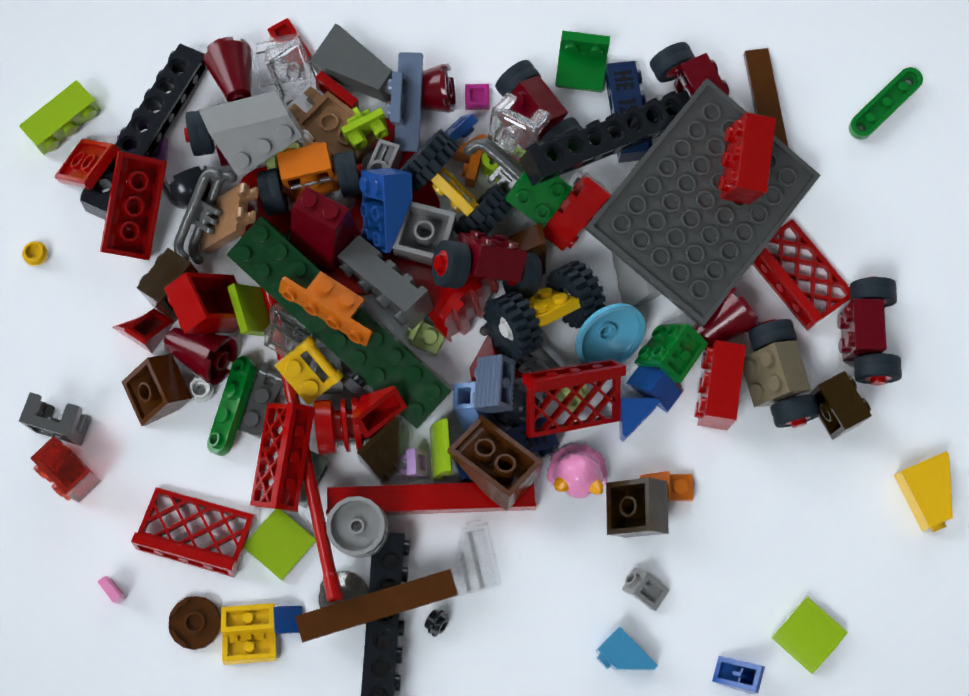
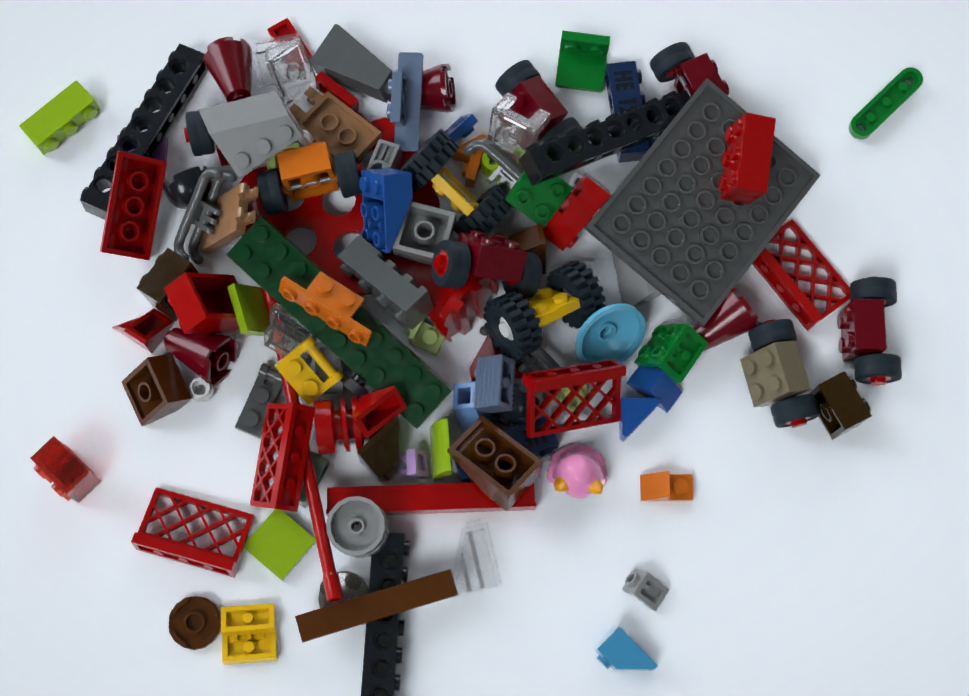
dark grey panel [18,392,92,446] -> none
yellow plate [22,241,48,266] -> none
red tile [54,139,120,190] -> none
bright pink tile [97,576,126,605] -> none
green plate [207,356,257,456] -> none
blue slope [273,606,302,635] -> none
dark red slope [290,186,359,274] -> none
lime hips [341,107,388,151] -> none
black plate [424,609,448,637] -> none
dark pink tile [465,84,490,110] -> none
dark brown brick [606,477,669,538] -> none
red piece [694,340,746,431] -> none
blue slope [712,656,765,694] -> none
reddish brown tile [743,48,788,147] -> none
lime slope [771,596,848,674] -> none
yellow slope [894,451,953,533] -> none

